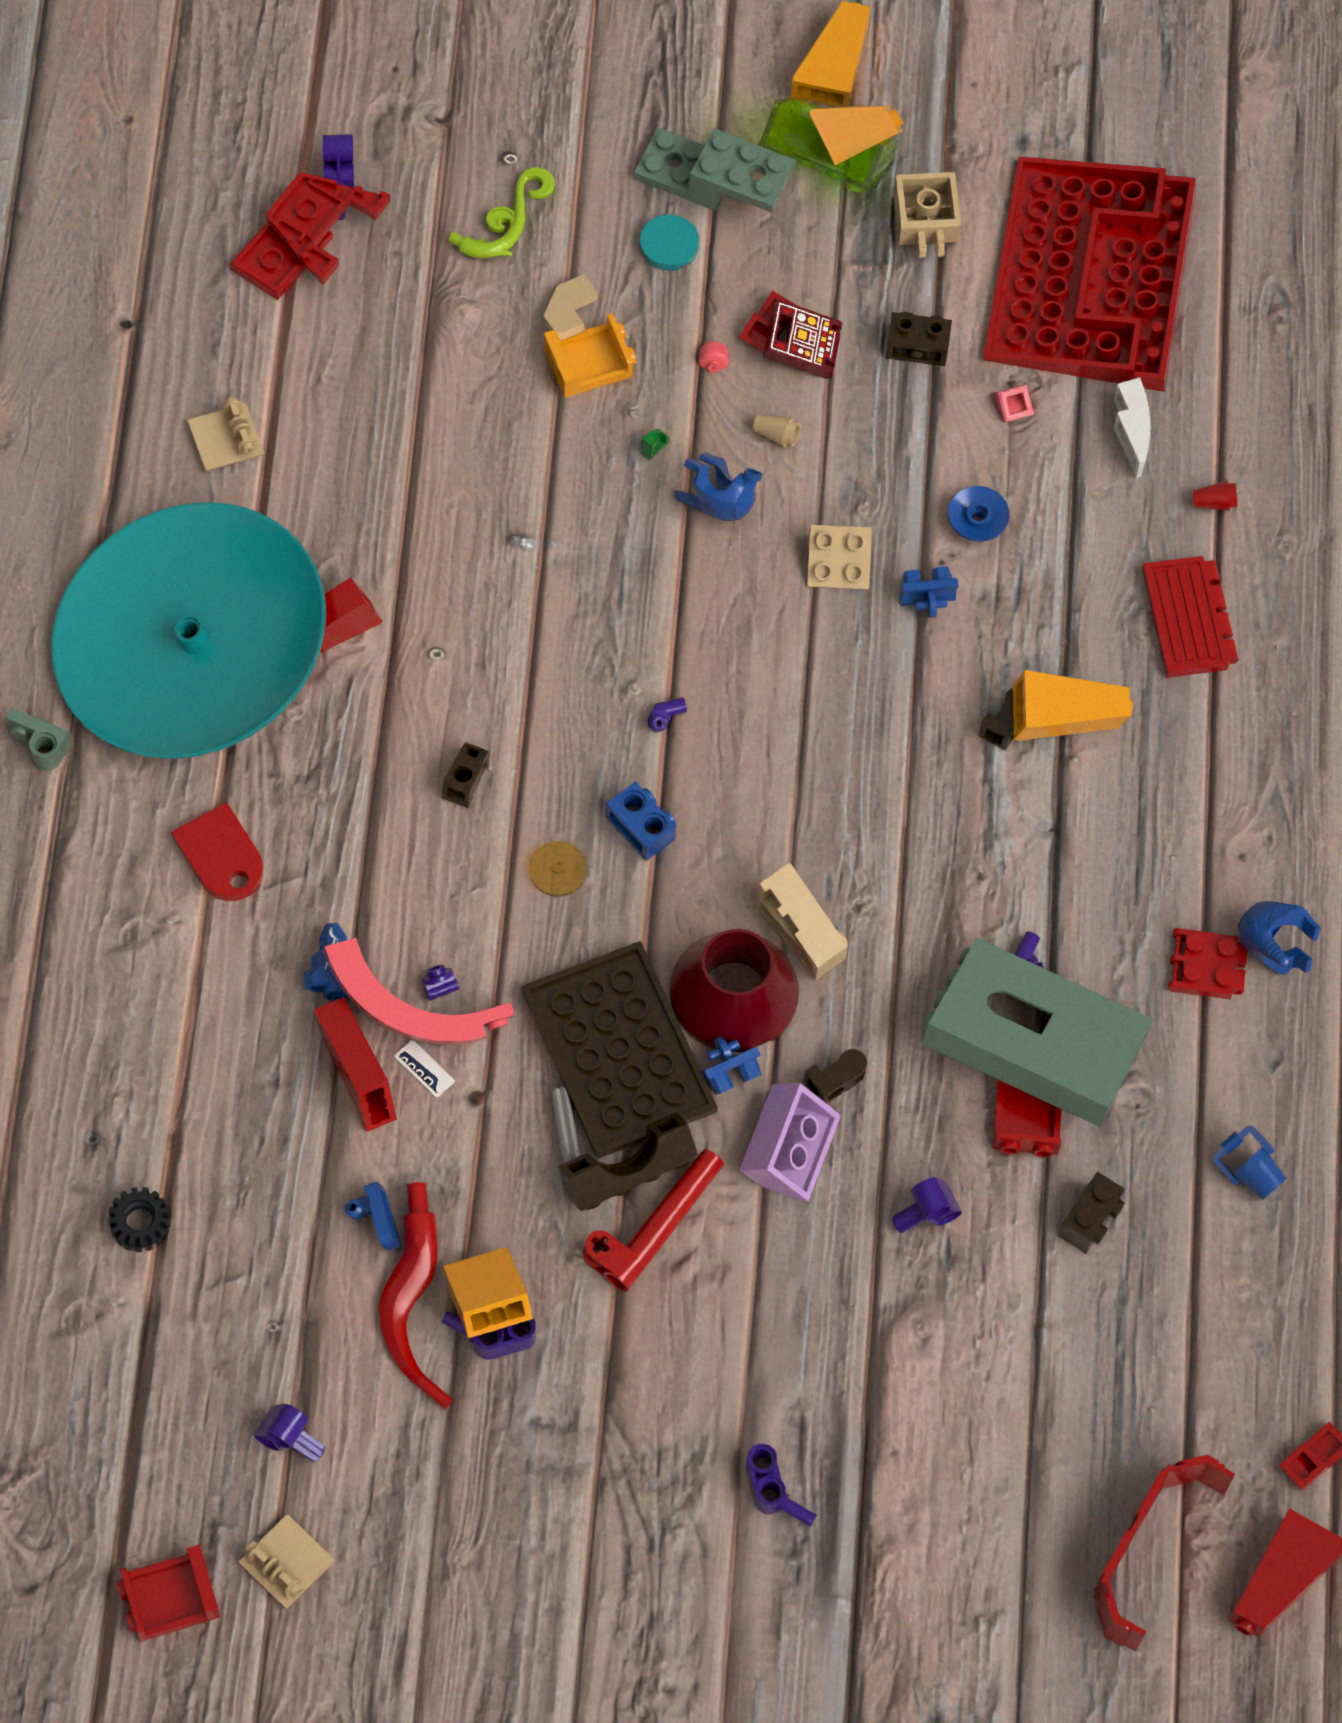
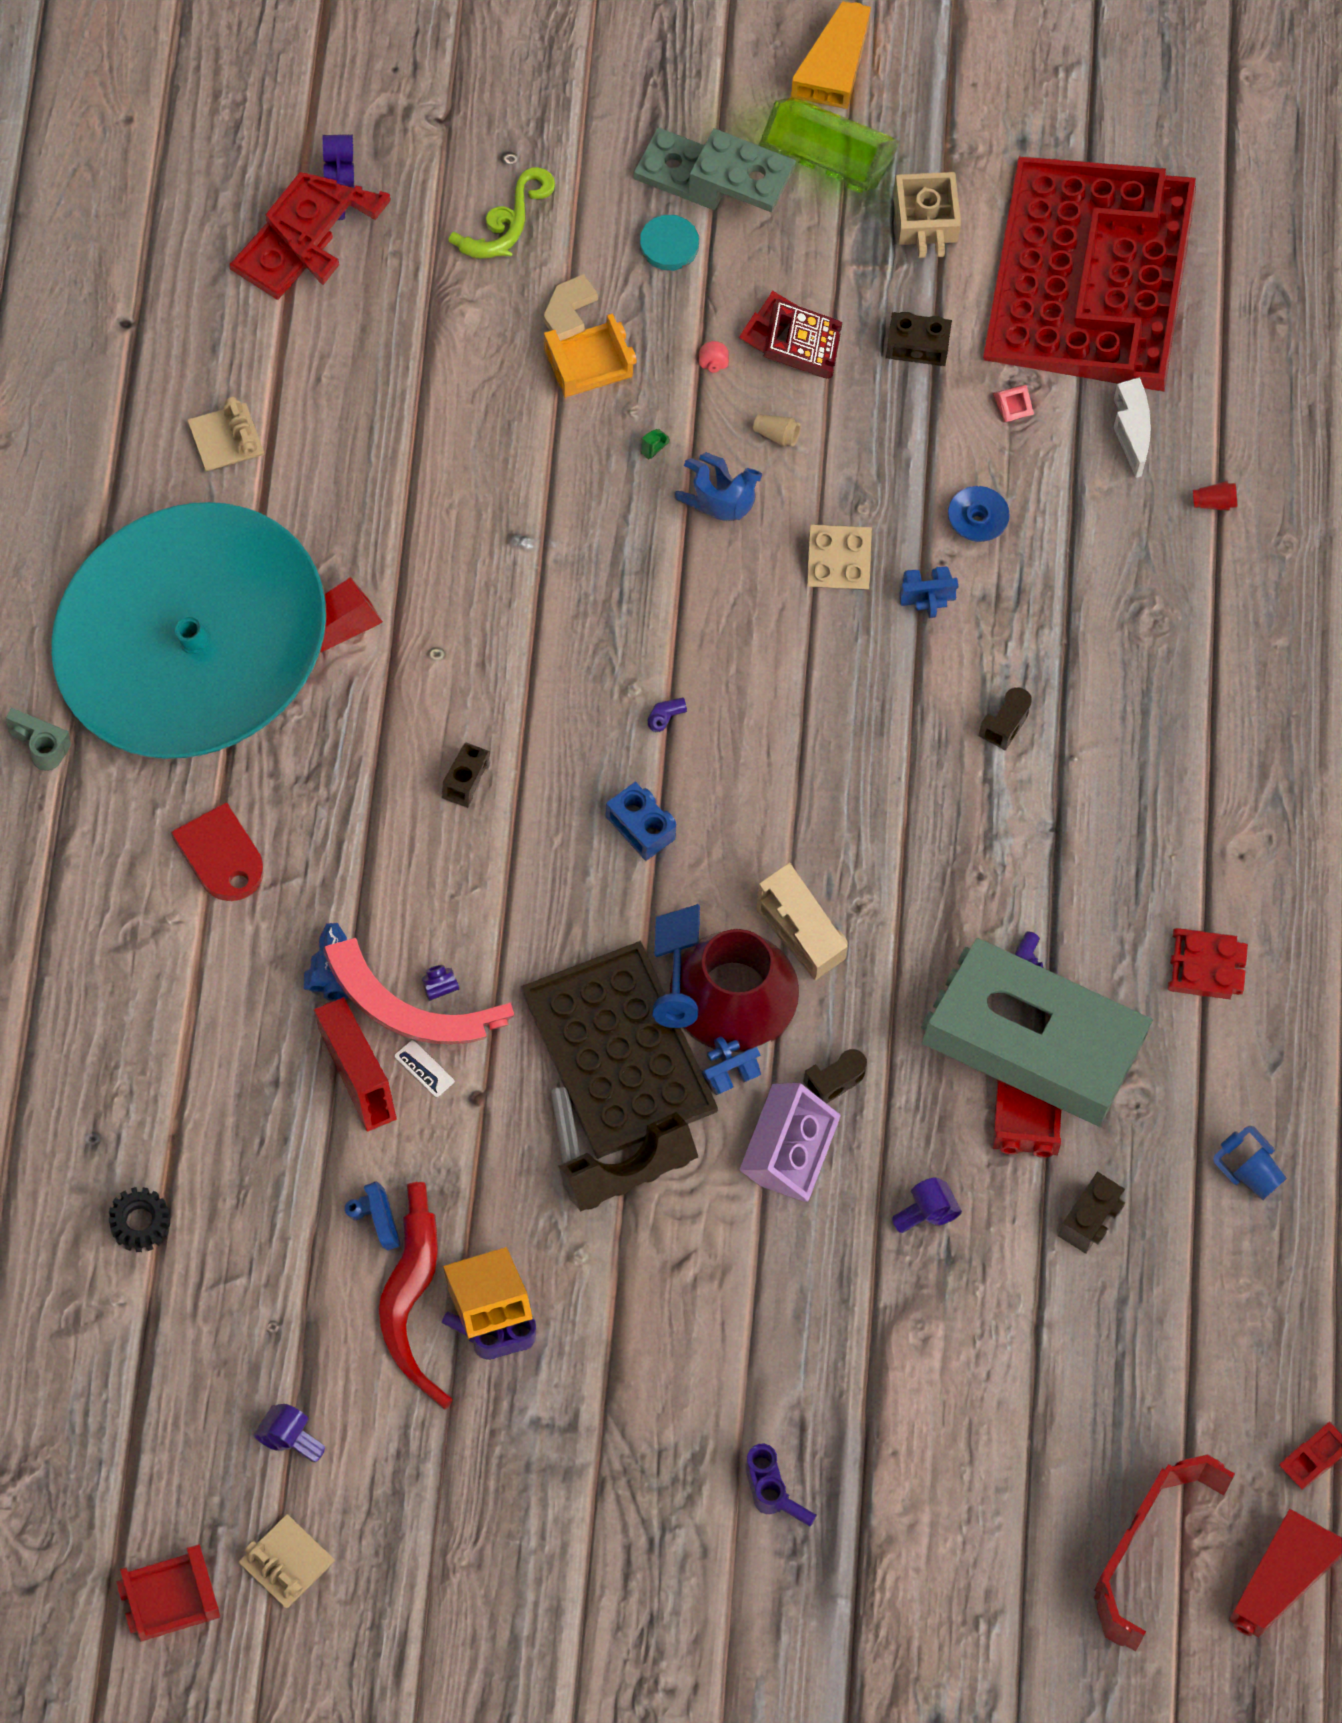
clear yellow piece [529,841,587,897] -> none
red axle [583,1149,724,1292] -> none
light orange slope [809,105,903,165] -> none
light orange slope [1013,670,1133,741] -> none
red hinge [1142,556,1239,678] -> none
blue piece [1238,901,1321,975] -> none
none -> blue piece [652,904,700,1028]

